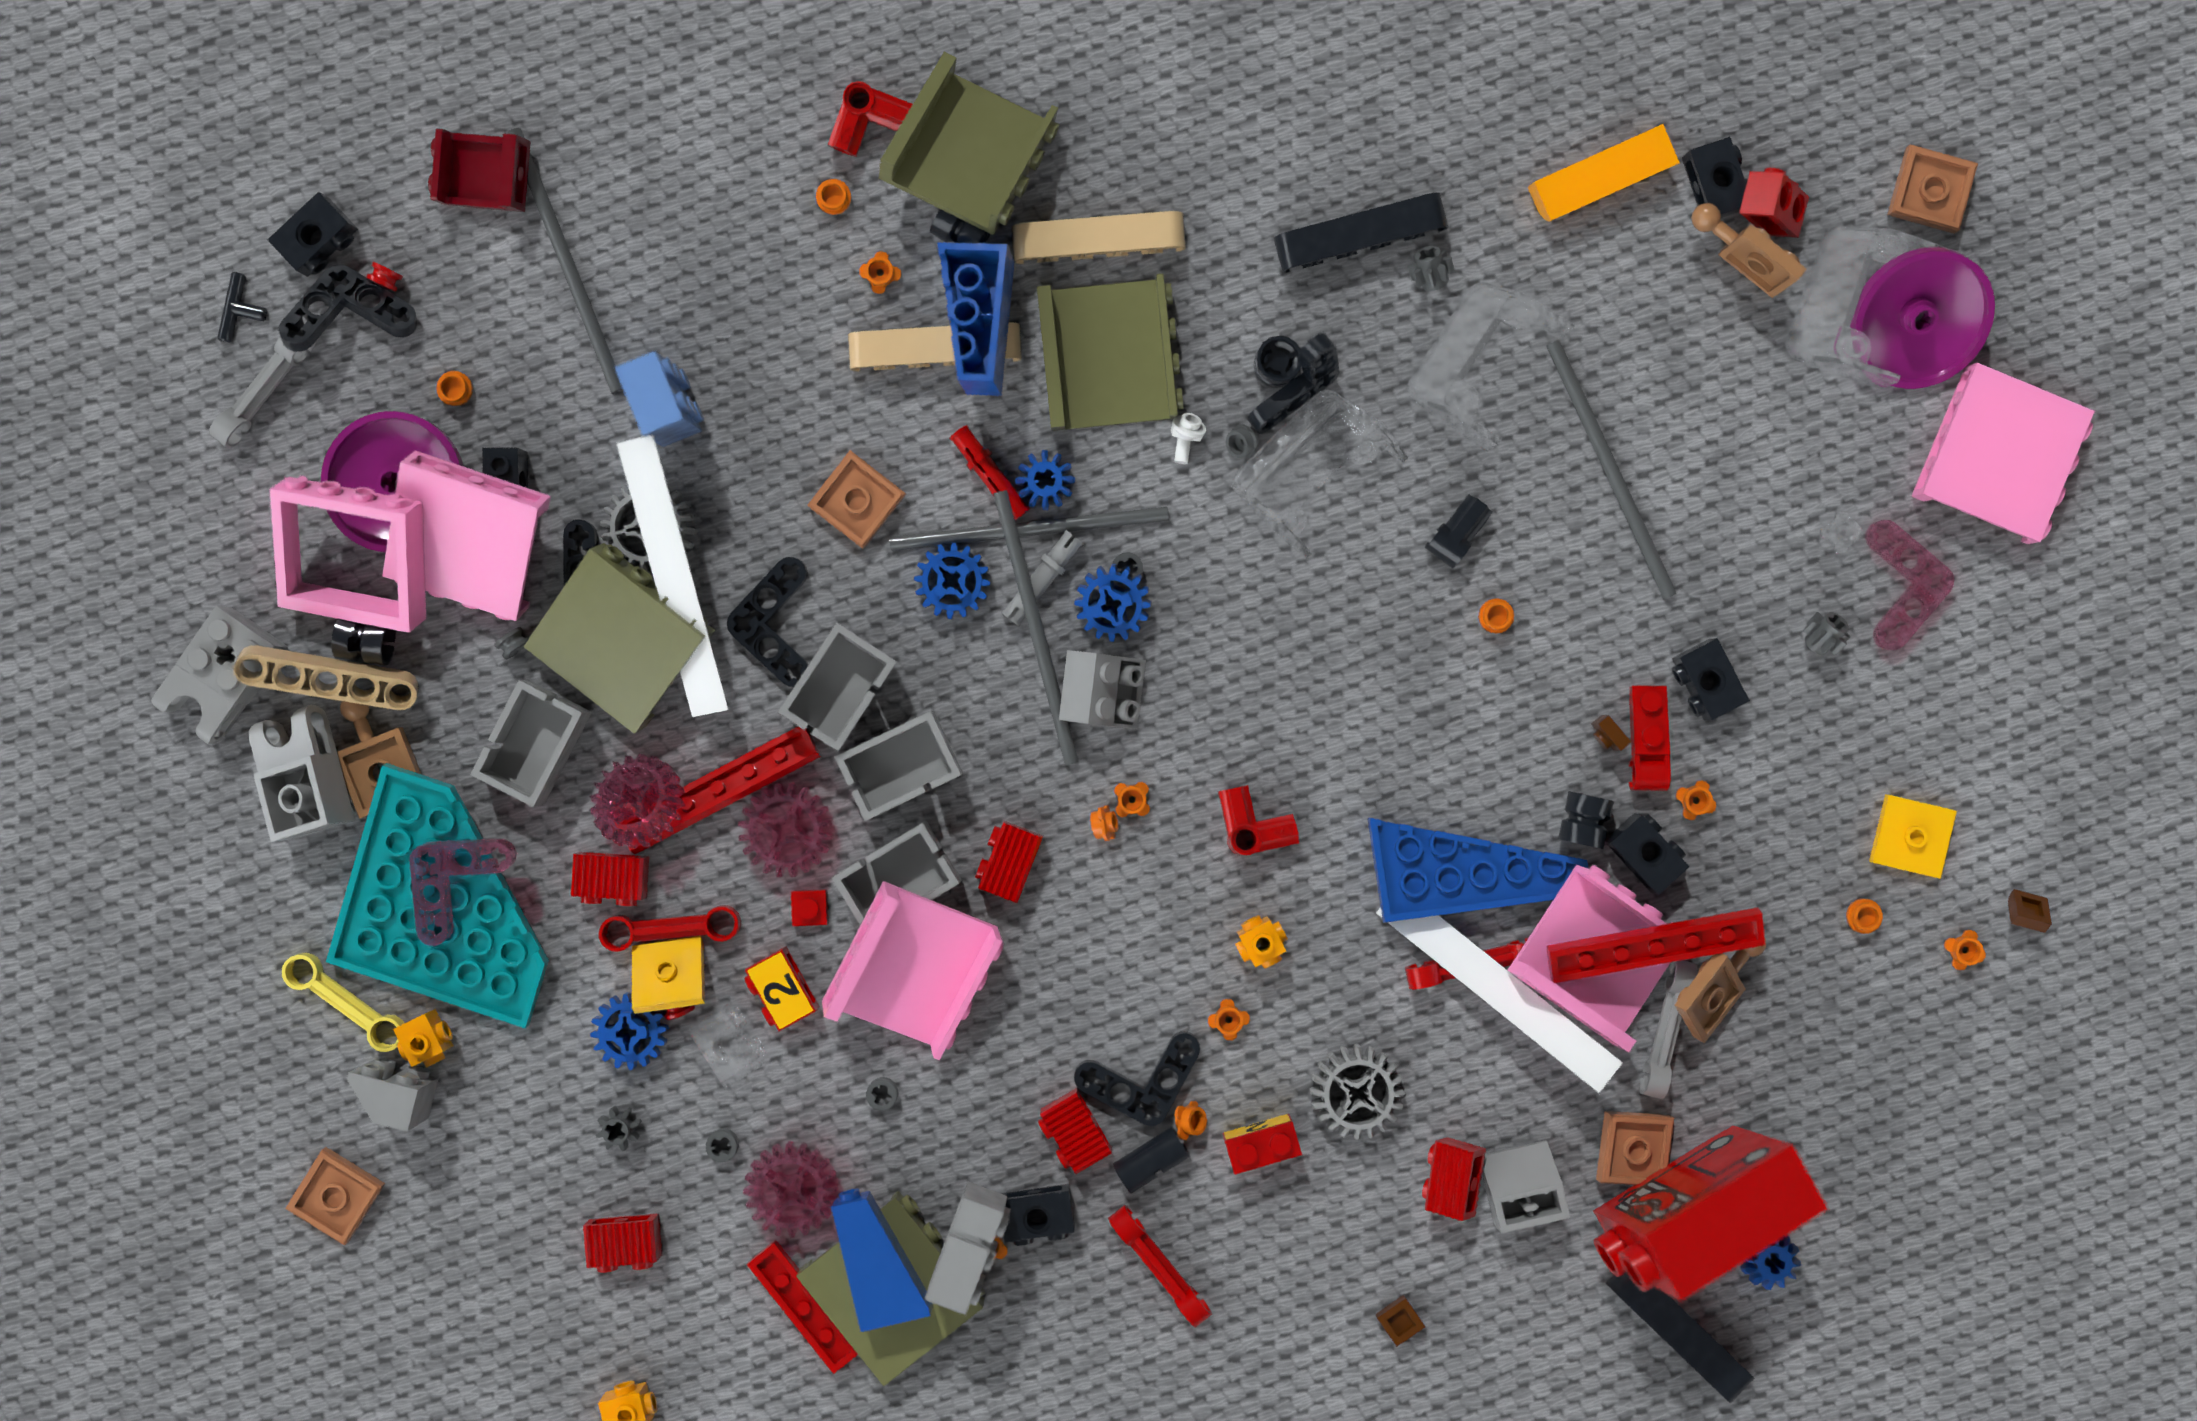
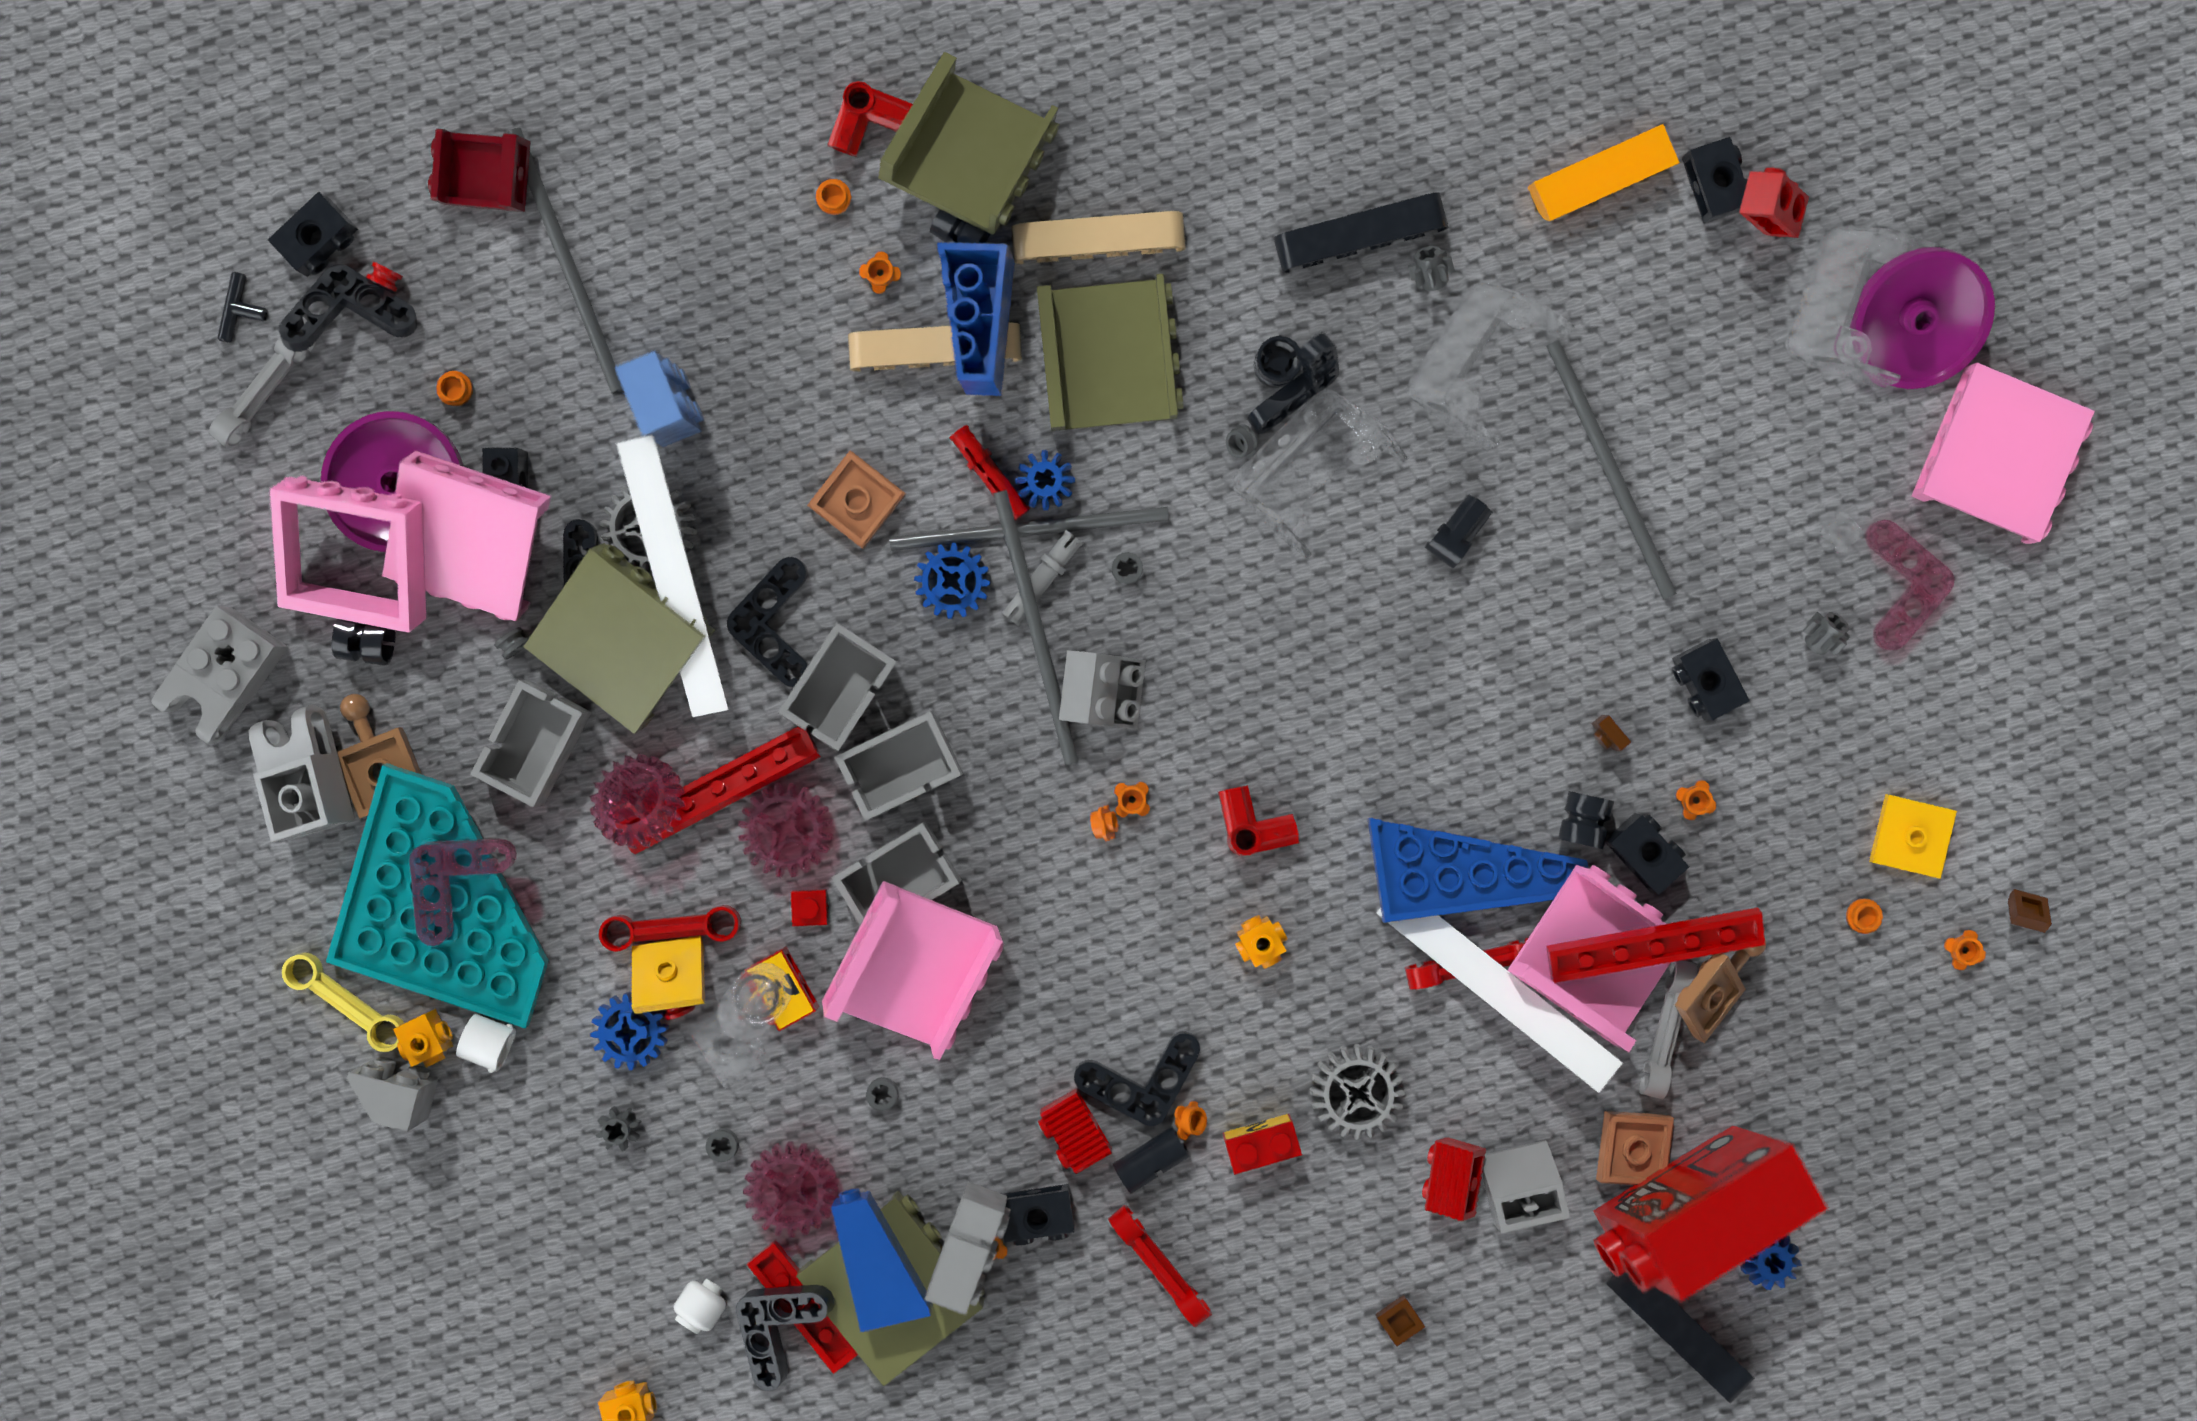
tan beam [234,645,418,710] -> none
nougat plate [285,1147,385,1246] -> none
red brick [571,852,649,906] -> none
red brick [583,1214,662,1273] -> none
red brick [975,821,1043,903] -> none
blue gear [1074,564,1152,642] -> none
white plate [1171,413,1206,464] -> none
orange plate [1208,999,1250,1041] -> none
orange plate [1478,598,1514,634] -> none
red plate [1629,686,1671,791] -> none
medium nougat plate [1691,203,1807,298] -> none
nougat plate [1887,144,1978,234] -> none
none -> white piece [456,1014,516,1073]
none -> white head [673,1278,727,1334]
none -> clear piece [717,963,792,1041]
none -> black beam [736,1285,835,1391]

